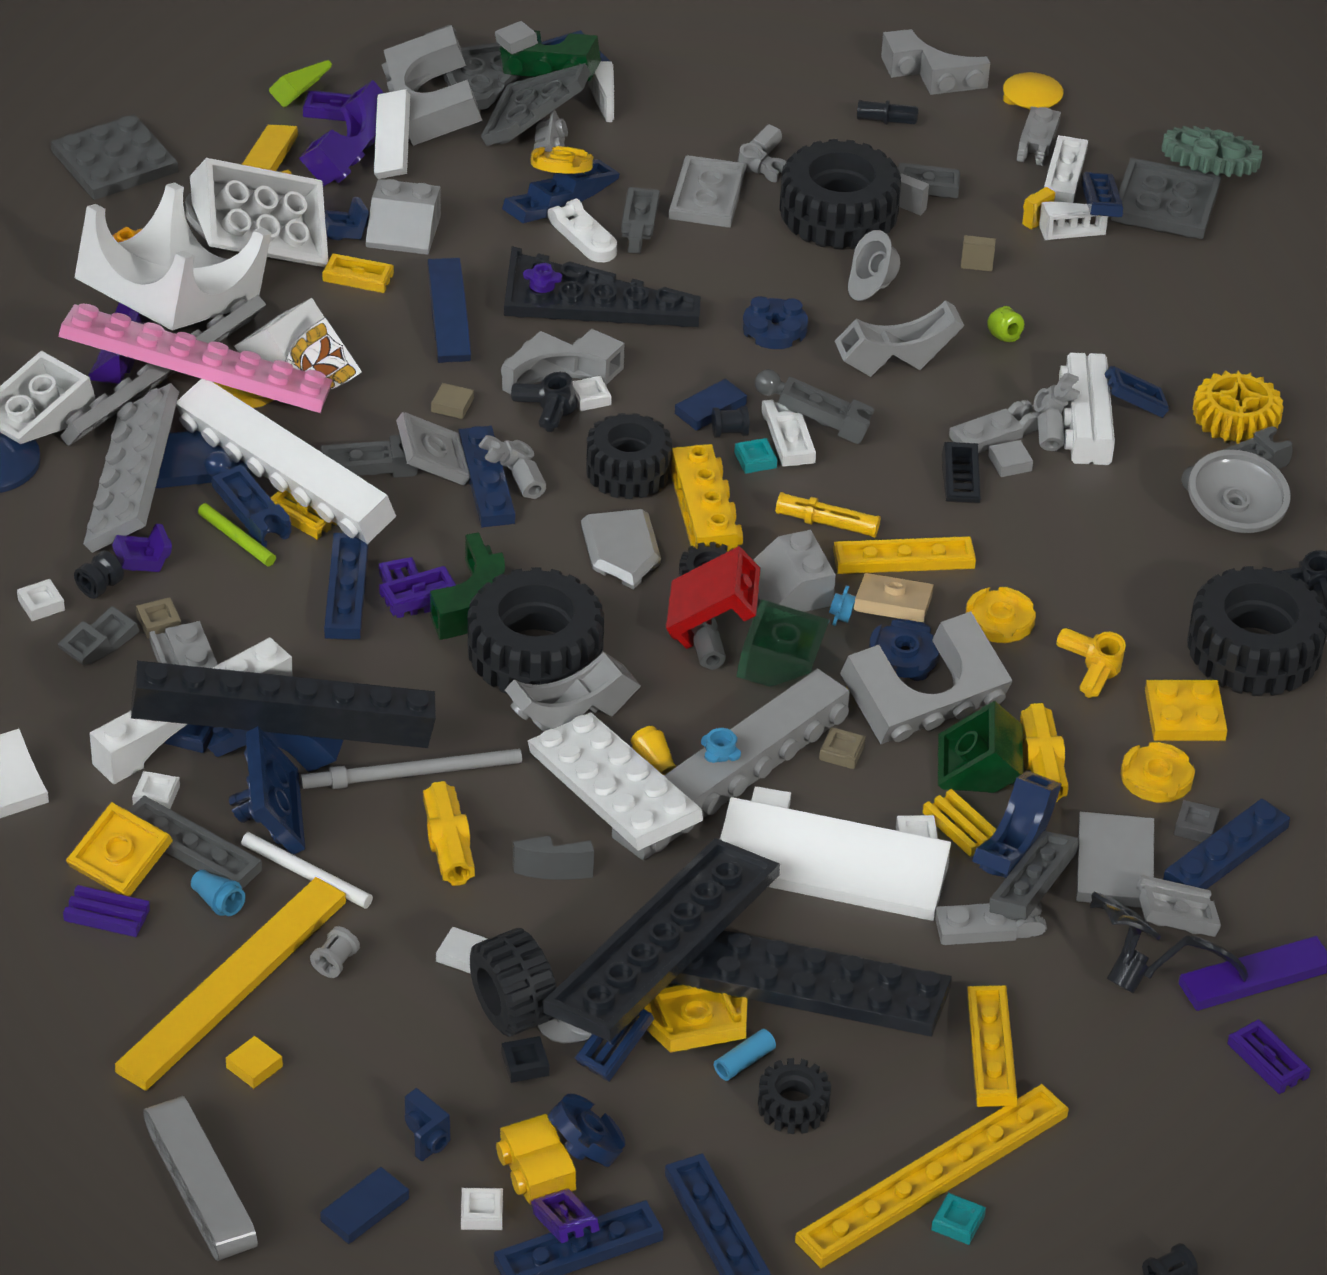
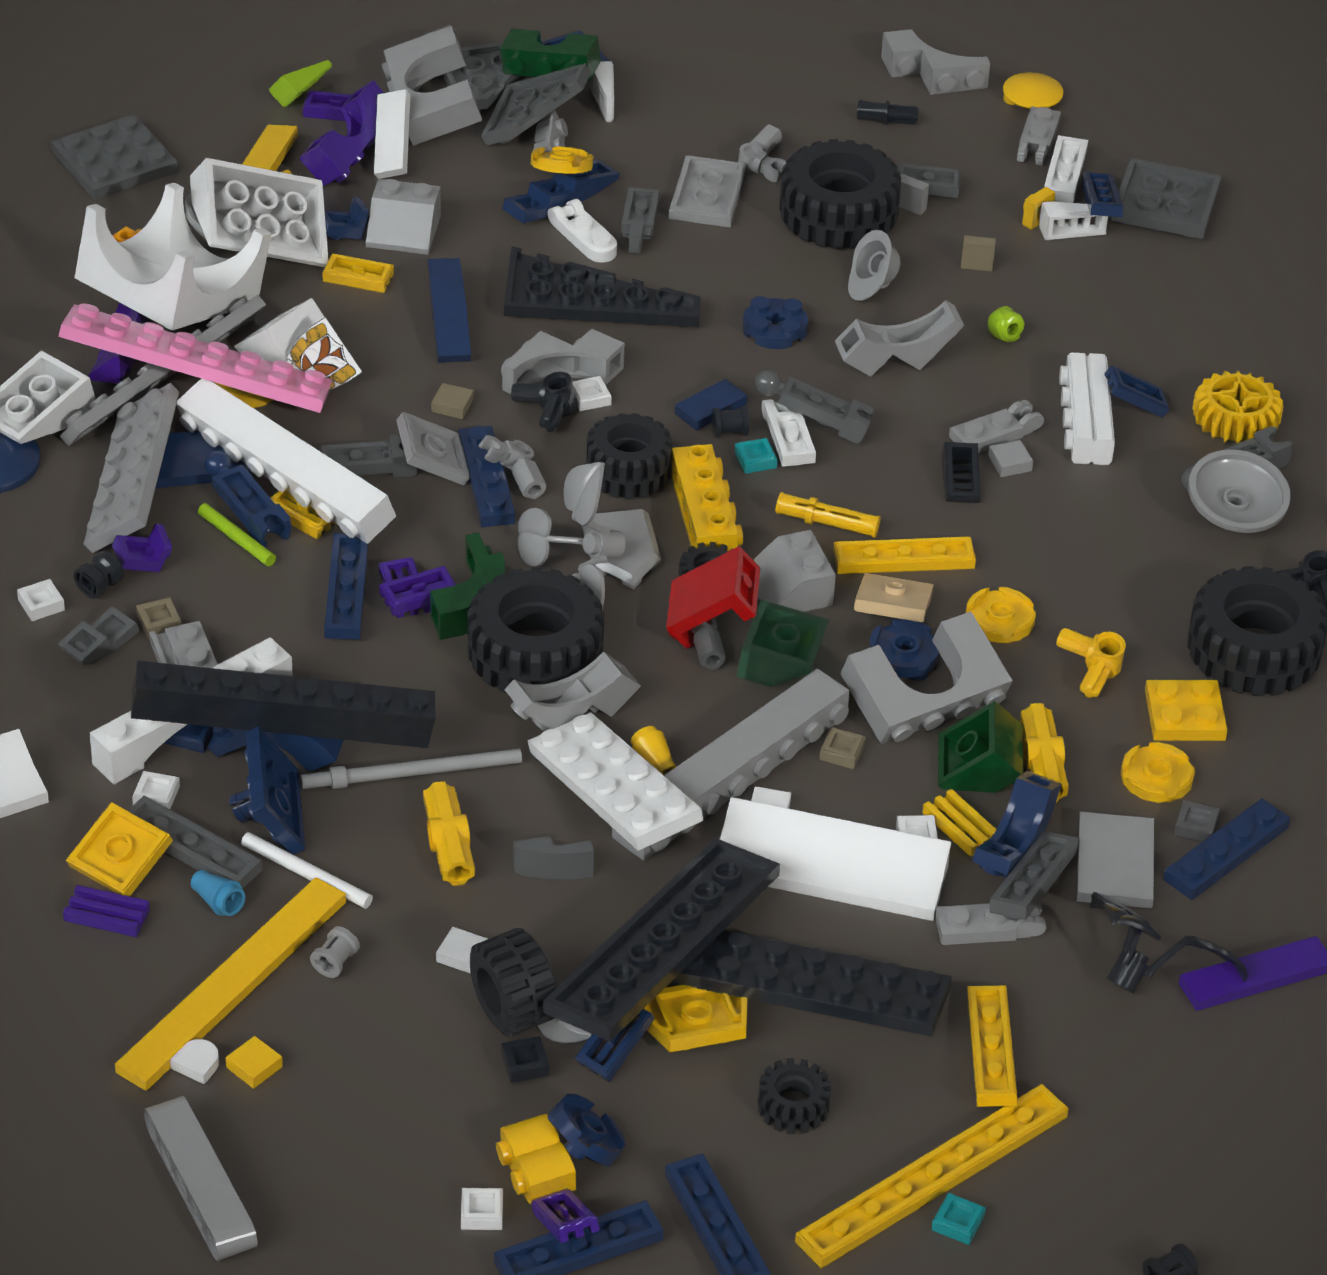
dark blue tile [320,1167,409,1244] -> none
dark blue bracket [405,1088,451,1161] -> none
light grey tile [495,21,538,54] -> none
dark purple plate [523,263,562,293] -> none
dark azure plate [701,728,741,763] -> none
dark azure axle [714,1029,776,1081] -> none
dark azure plate [829,585,856,626] -> none
light grey bar [1033,373,1080,451] -> none
light grey plate [1136,875,1221,937] -> none
sand green gear [1161,126,1262,177] -> none
dark purple tile [1227,1019,1311,1094] -> none
none -> white tile [170,1039,219,1084]
none -> light grey plant [518,462,625,611]

